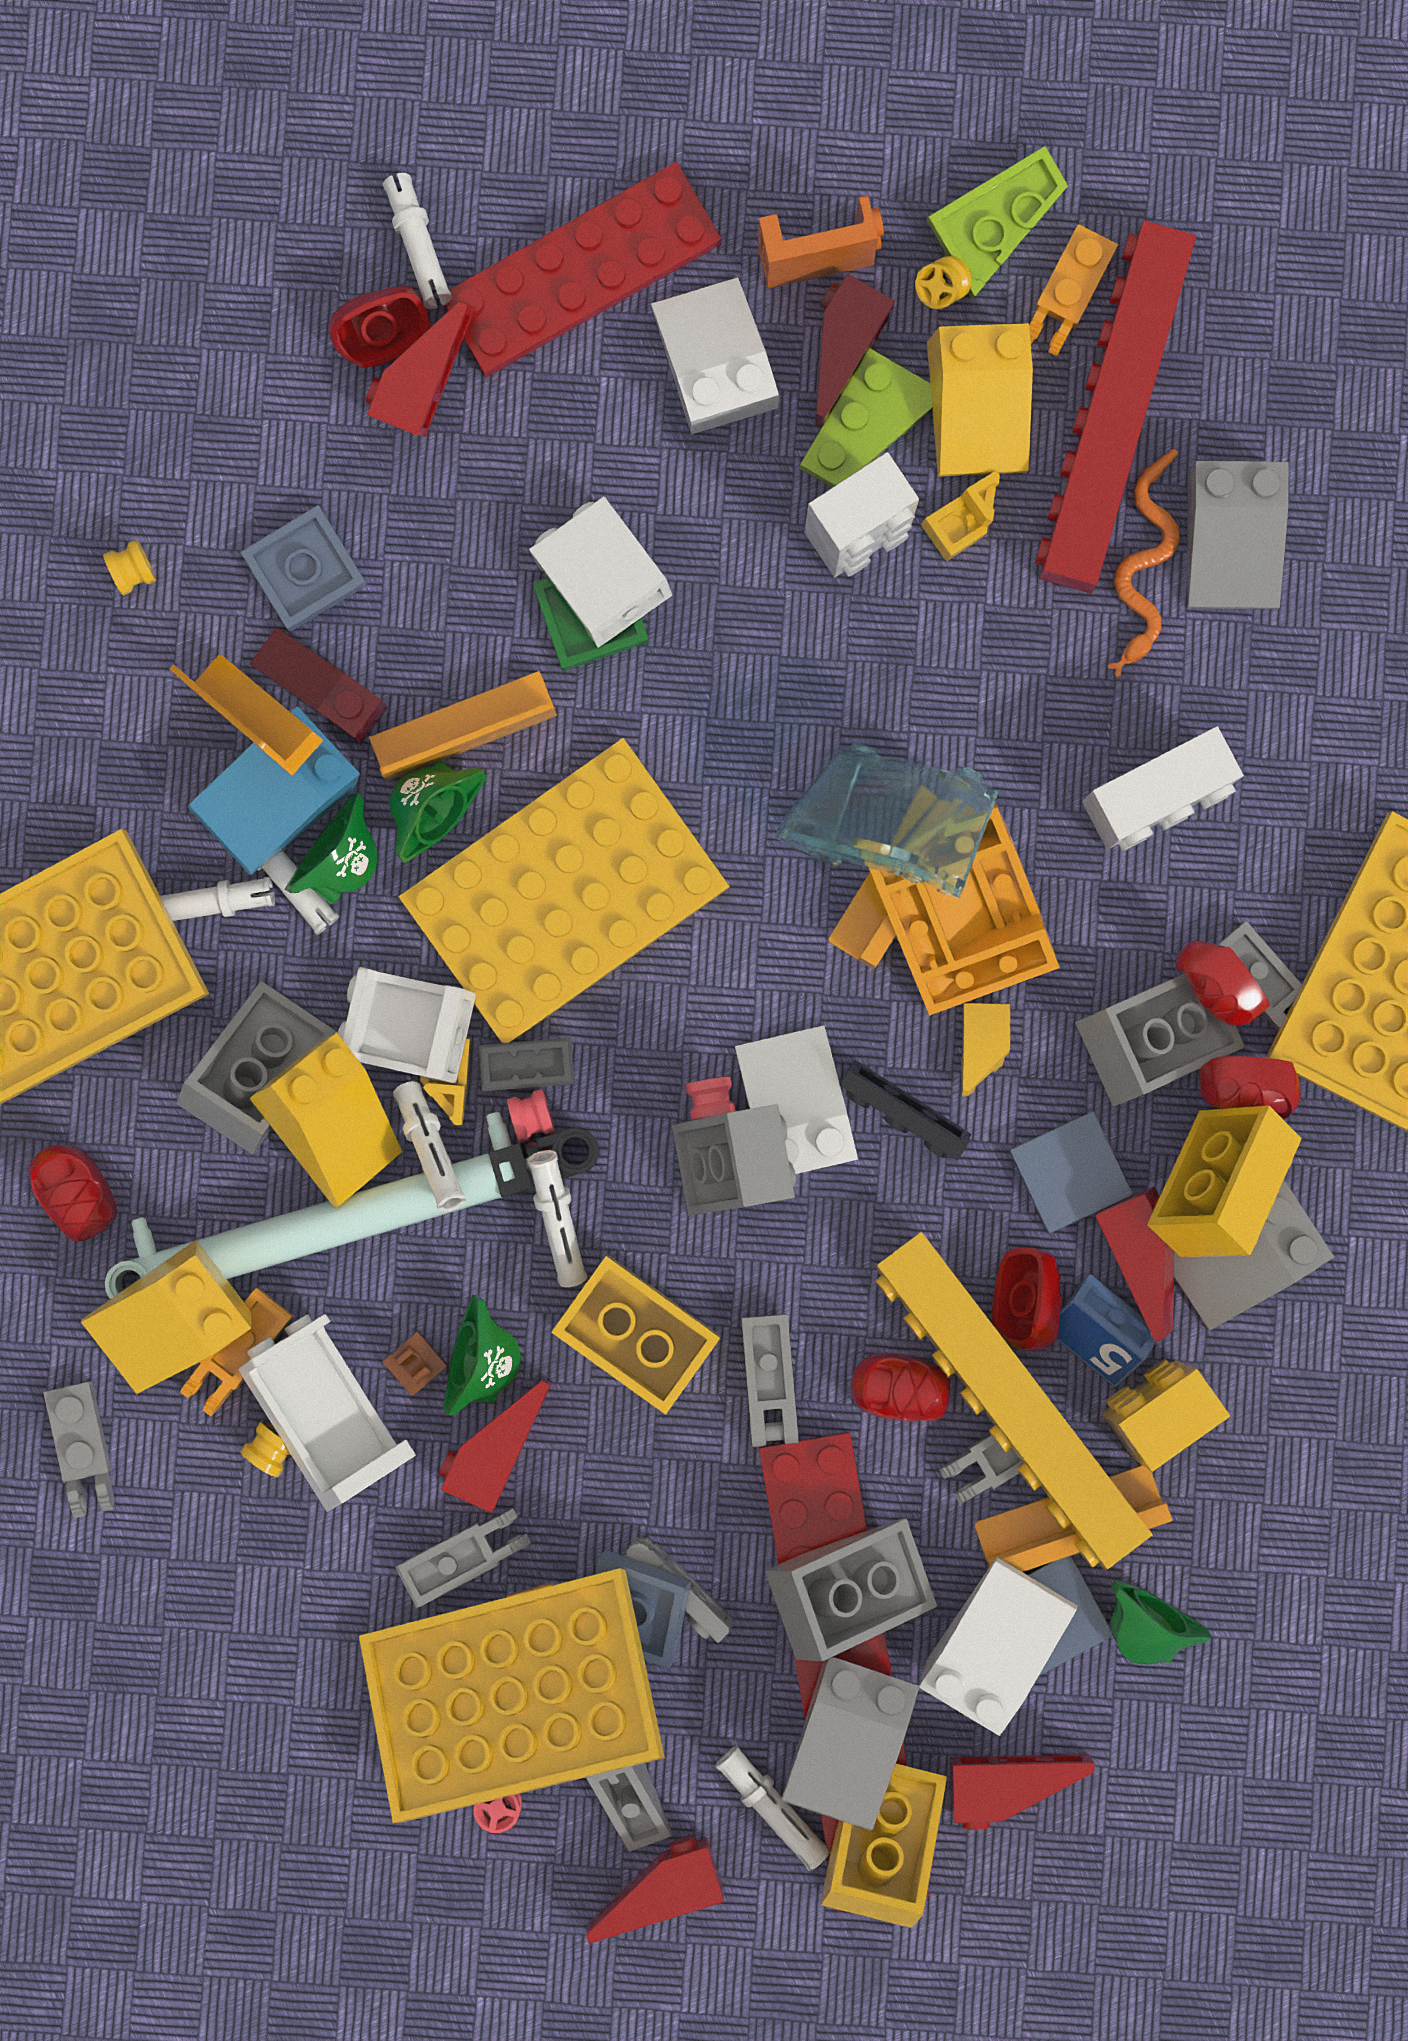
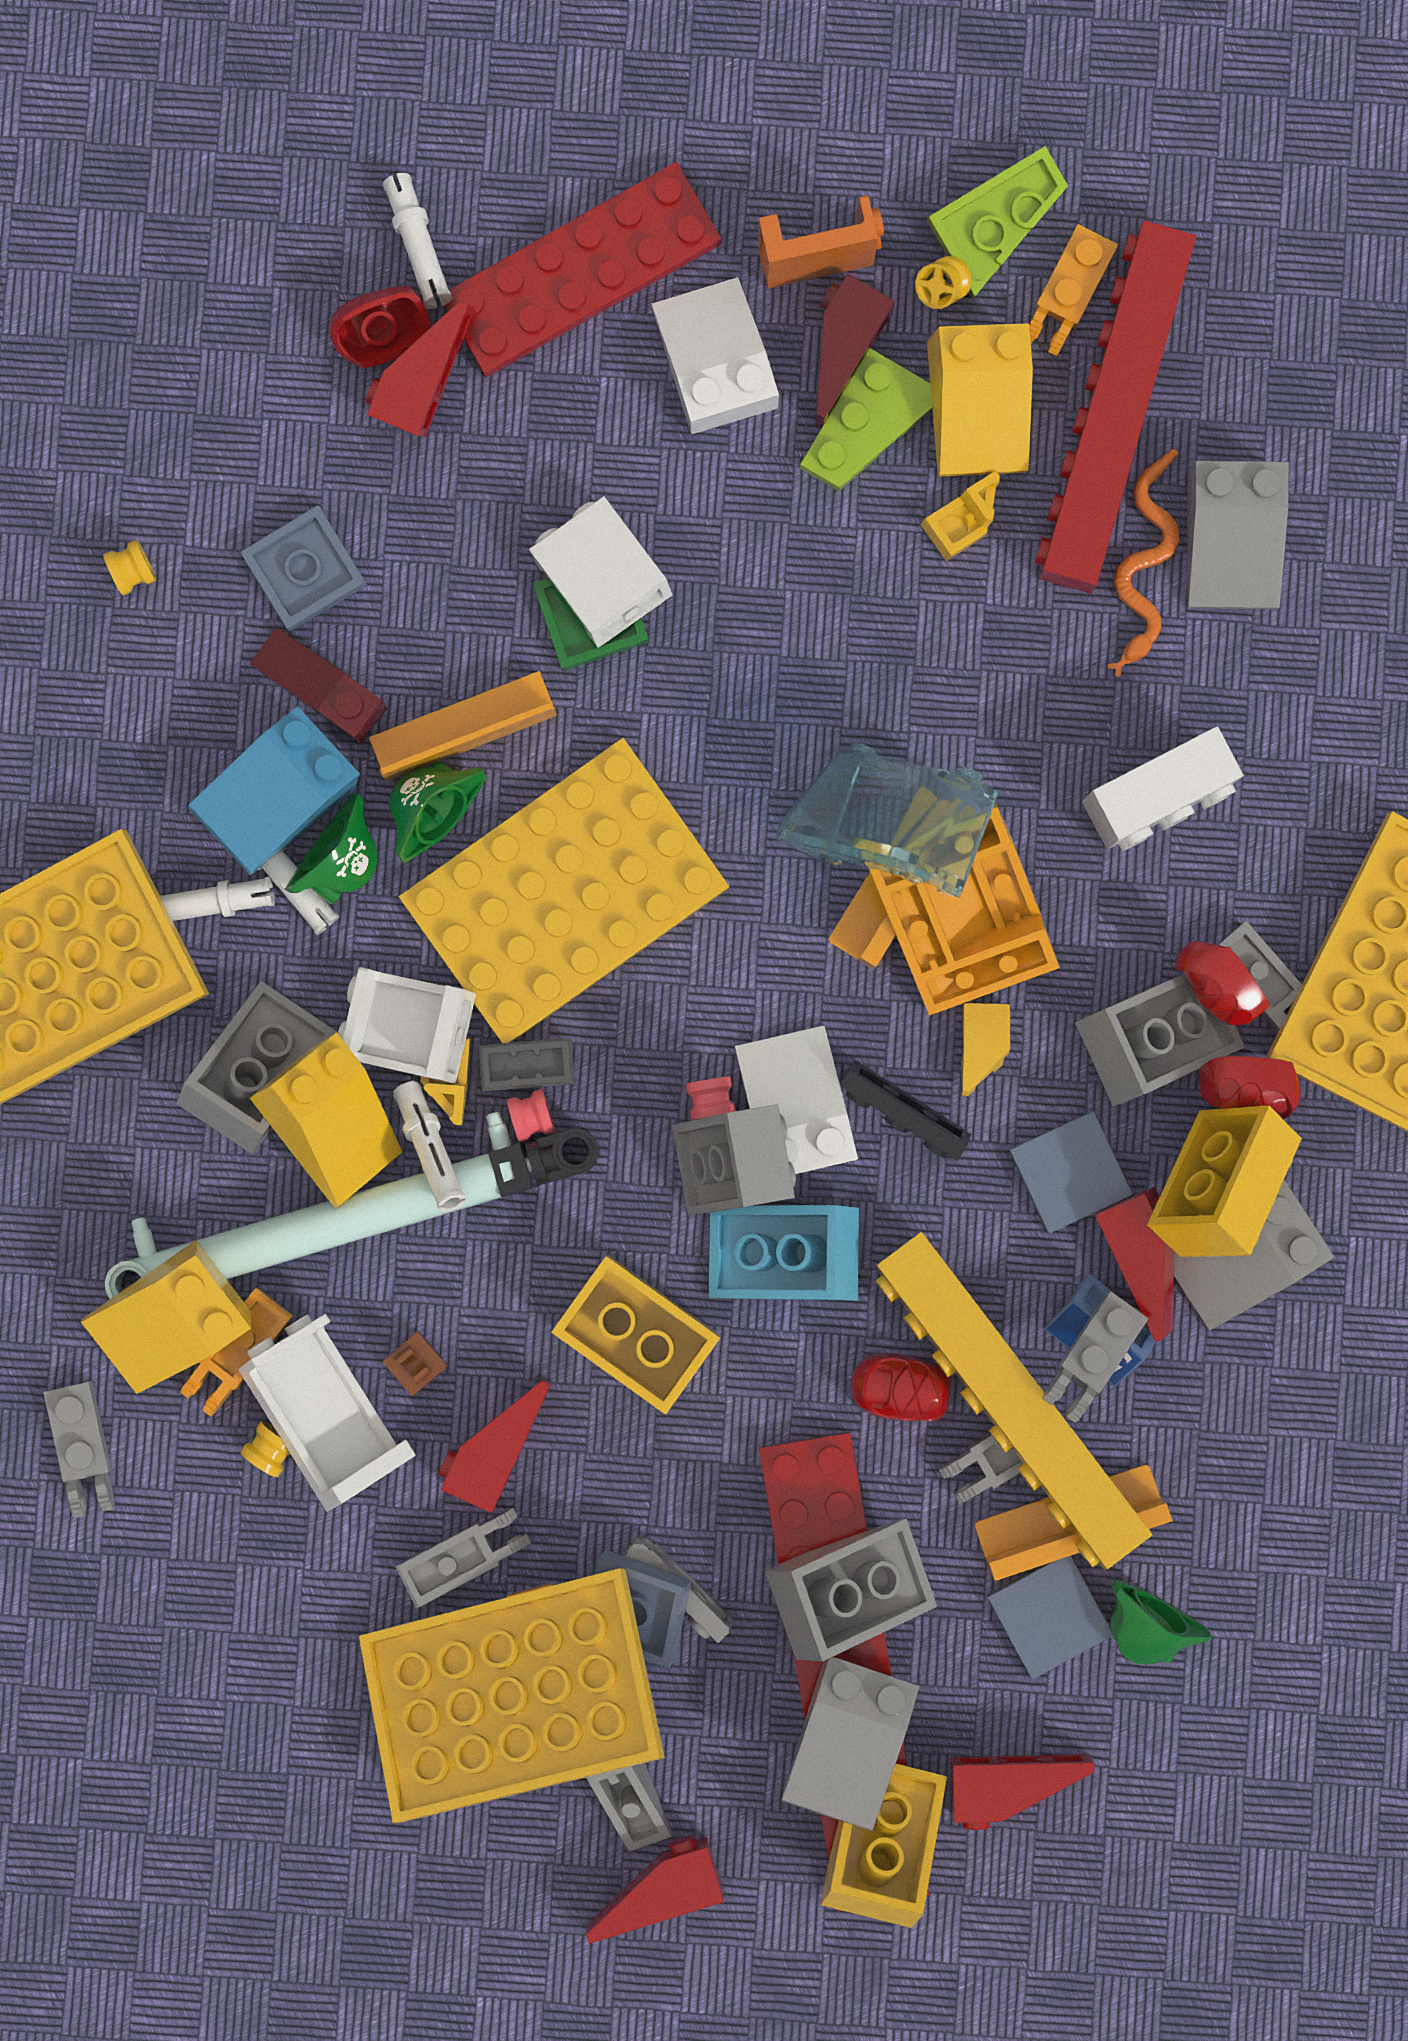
red piece [28,1145,117,1242] -> none
light orange panel [169,654,323,776] -> none
green hat [443,1294,521,1415] -> none
coral wheel [473,1794,522,1833] -> none
white pin [527,1150,587,1287] -> none
white pin [715,1746,831,1871] -> none
light grey plate [741,1314,799,1447] -> none
white brick [804,452,919,578] -> none
white slope [919,1557,1078,1736] -> none
red piece [992,1247,1062,1352] -> none
yellow brick [1101,1359,1230,1472] -> none
none -> medium azure slope [709,1205,859,1301]
none -> light grey hinge [1042,1291,1148,1423]

